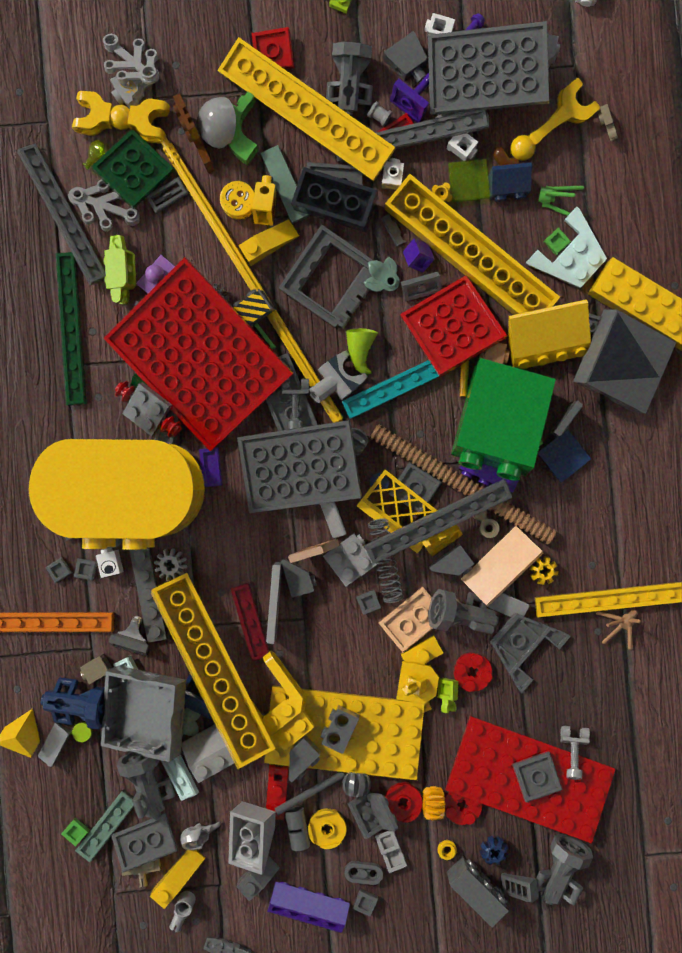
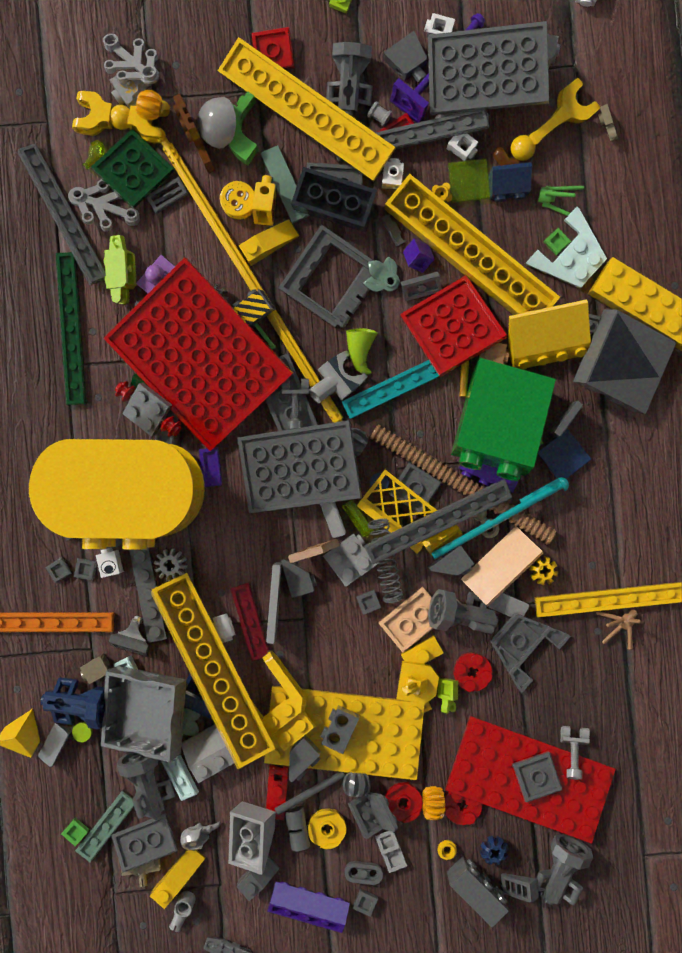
none -> light orange piece [136,90,162,120]
none -> white brick [213,614,236,643]
none -> clear neon green tile [343,500,374,537]
none -> teal bar [432,477,569,559]

